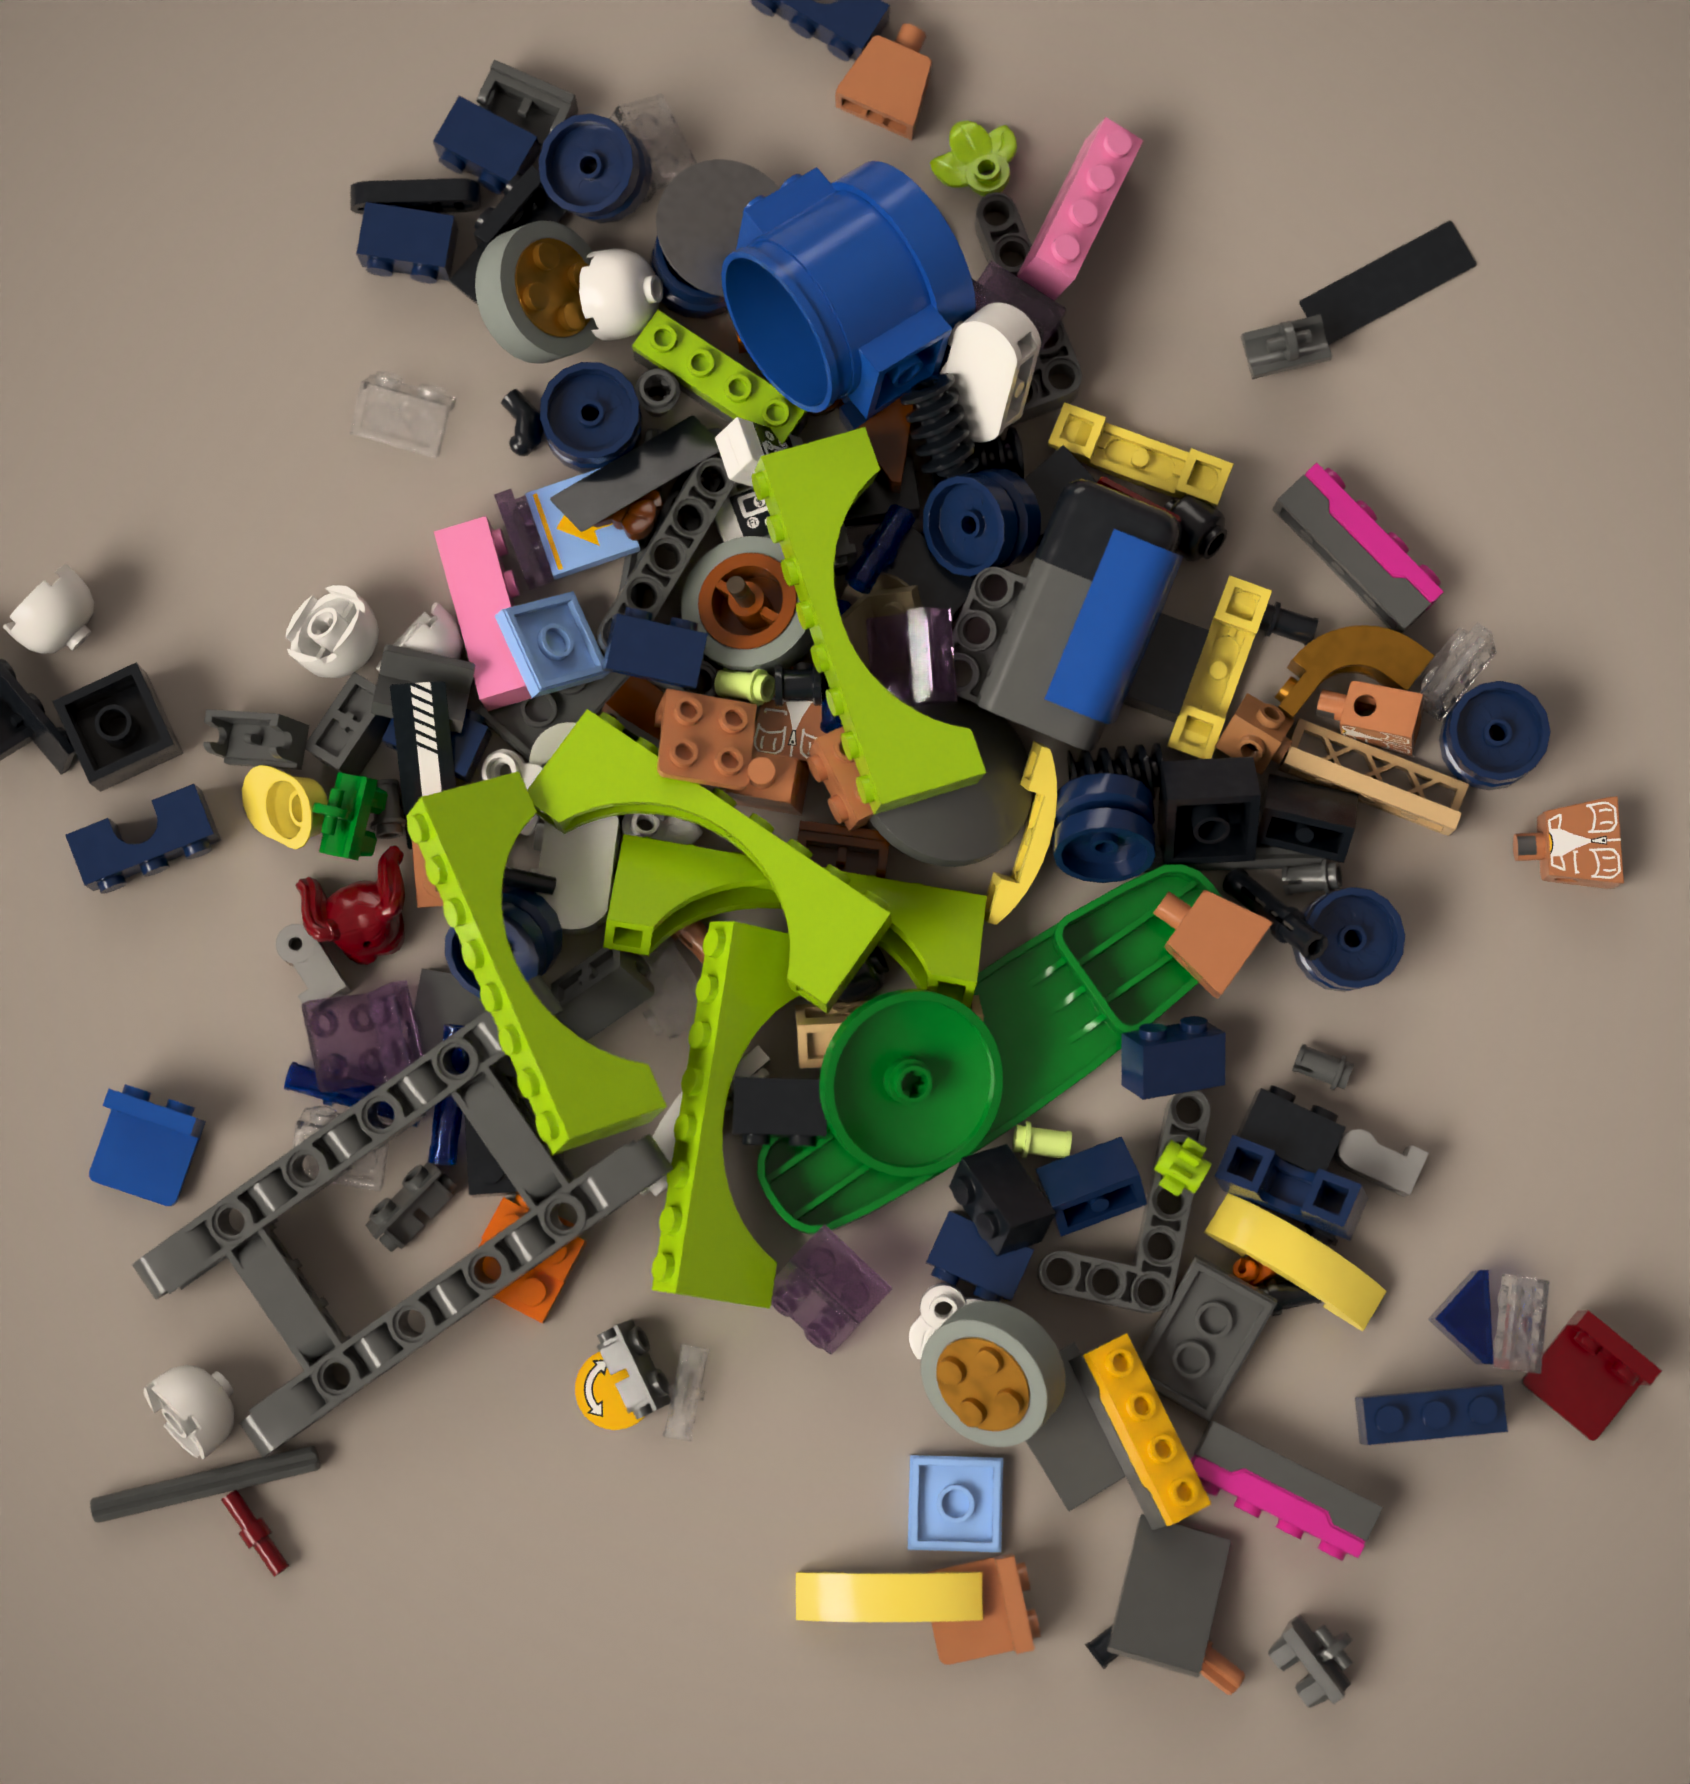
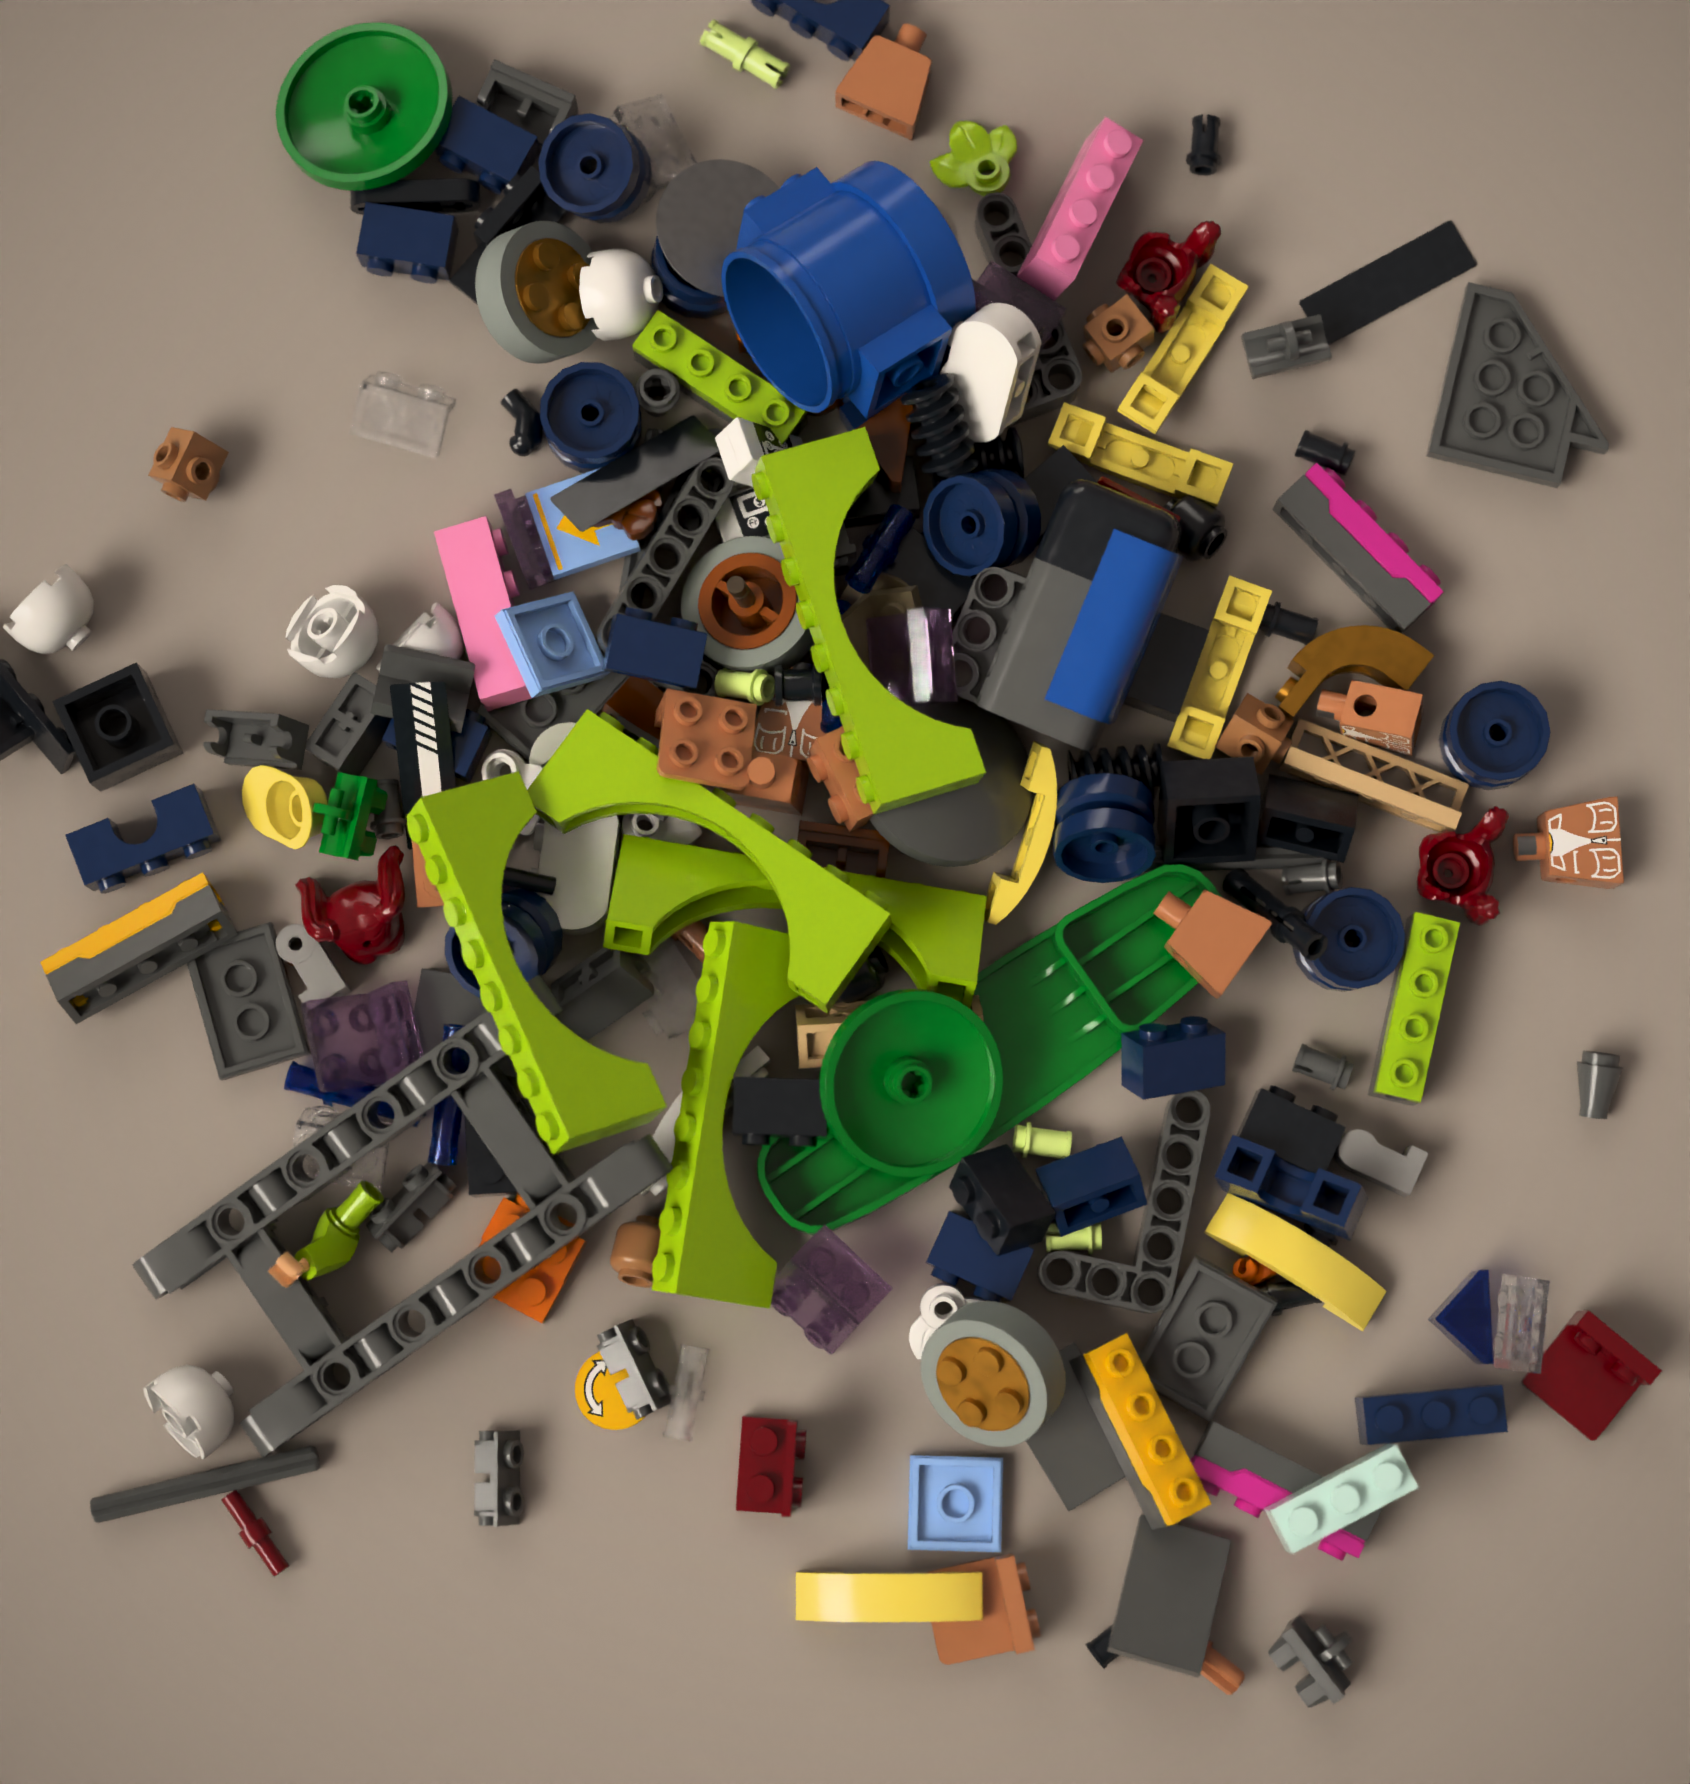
blue bracket [89,1084,206,1207] -> none
lime gear [1154,1137,1212,1196] -> none
clear bracket [1407,622,1497,722] -> none
none -> dark grey piece [40,872,239,1024]
none -> medium nougat brick [148,427,229,502]
none -> dark grey tile [187,922,310,1081]
none -> lime arm [268,1180,384,1288]
none -> green dish [276,22,453,191]
none -> dark grey hinge [474,1430,524,1526]
none -> medium nougat head [610,1215,661,1288]
none -> yellowish green pin [700,19,790,89]
none -> dark red bracket [736,1416,807,1517]
none -> yellowish green pin [1046,1222,1102,1255]
none -> medium nougat brick [1082,294,1154,373]
none -> dark red hair [1116,220,1221,334]
none -> light yellow slope [1117,263,1249,434]
none -> black pin [1186,115,1222,176]
none -> light aqua brick [1264,1443,1419,1554]
none -> black pin [1295,430,1356,476]
none -> lime piece [1368,912,1460,1106]
none -> dark red hair [1417,806,1509,926]
none -> dark grey wing [1426,282,1609,488]
none -> dark grey cone [1577,1051,1623,1119]

